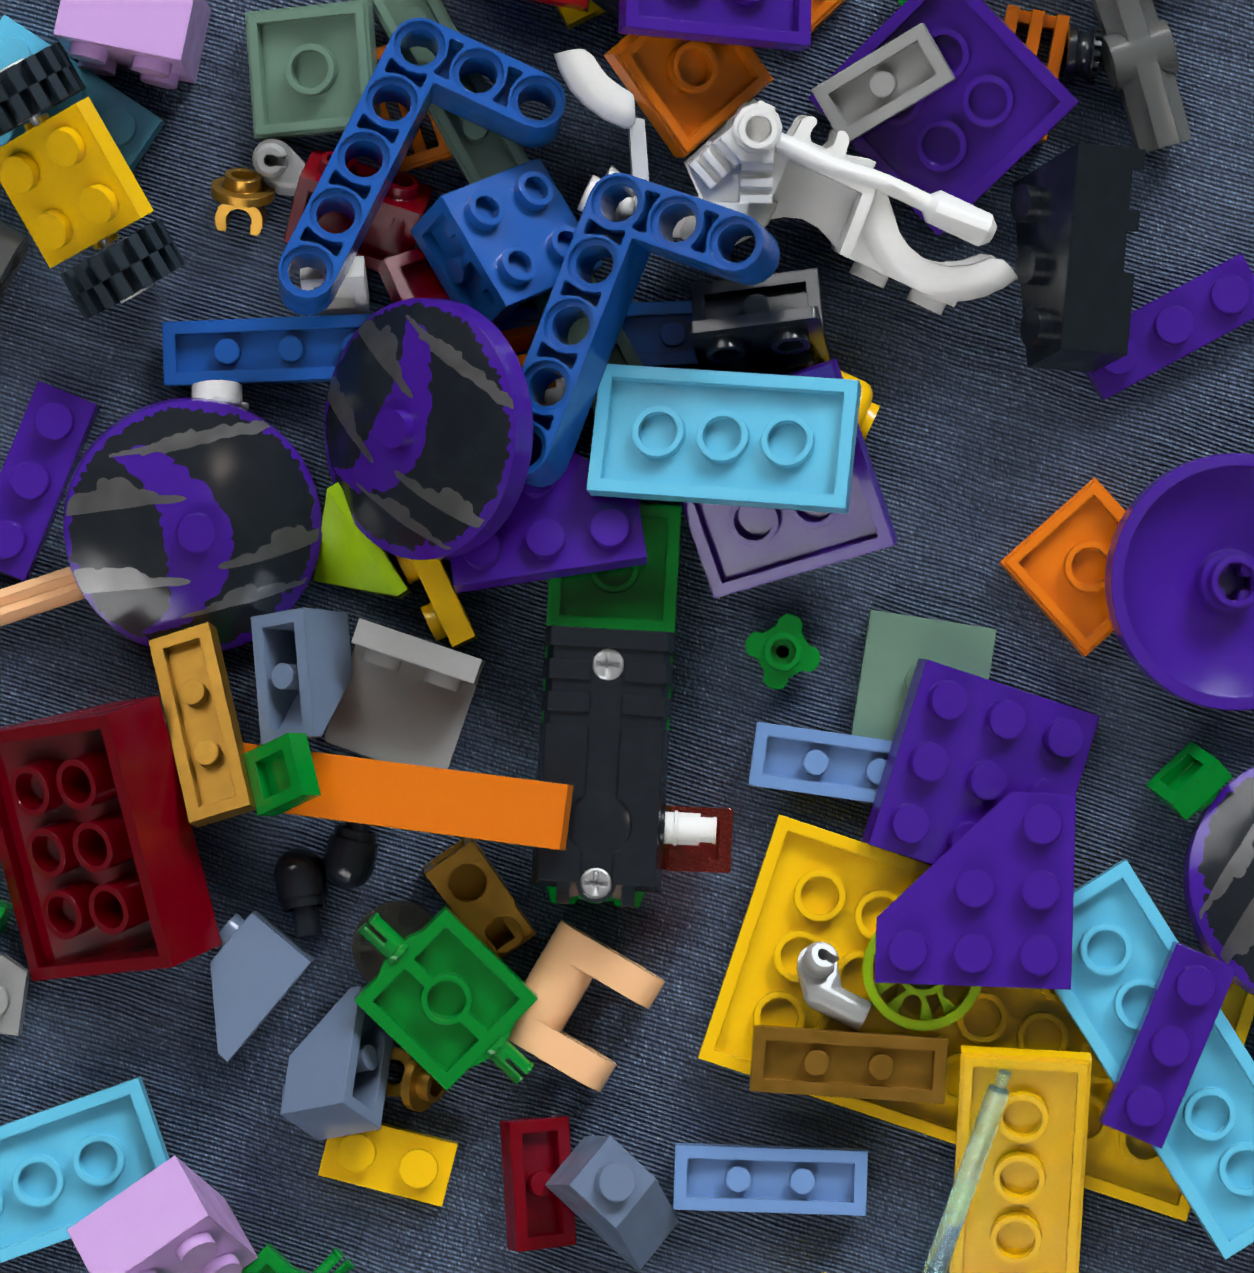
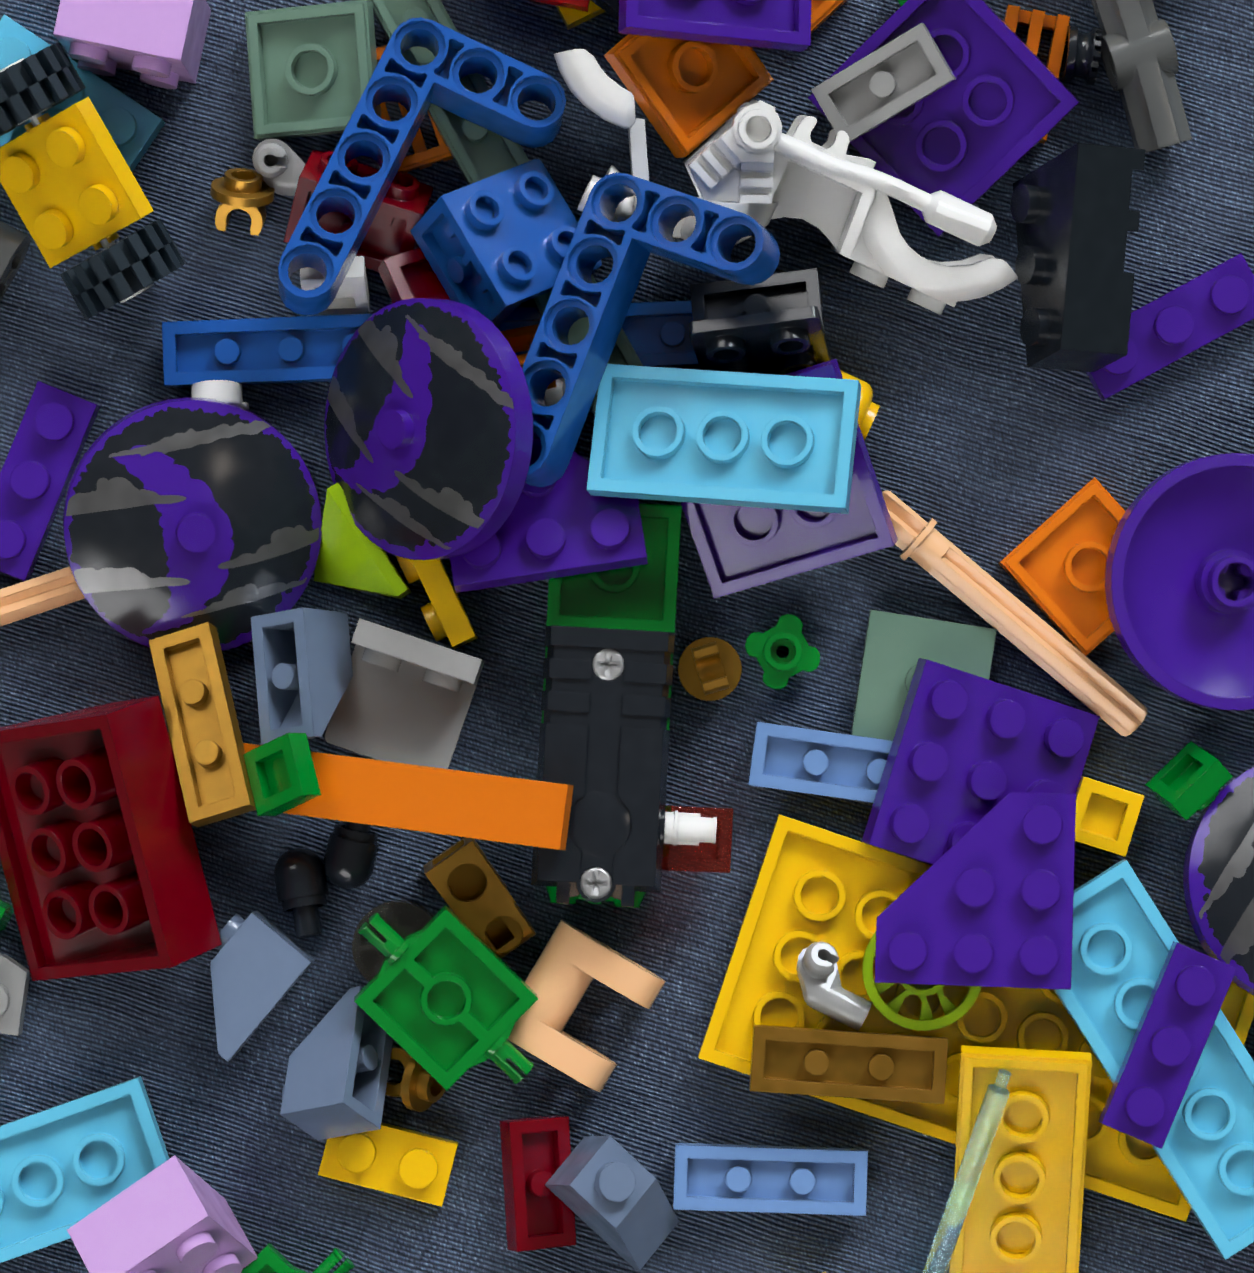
none -> pearl gold plate [678,637,742,701]
none -> light nougat axle [882,490,1148,737]
none -> yellow plate [1075,776,1144,857]

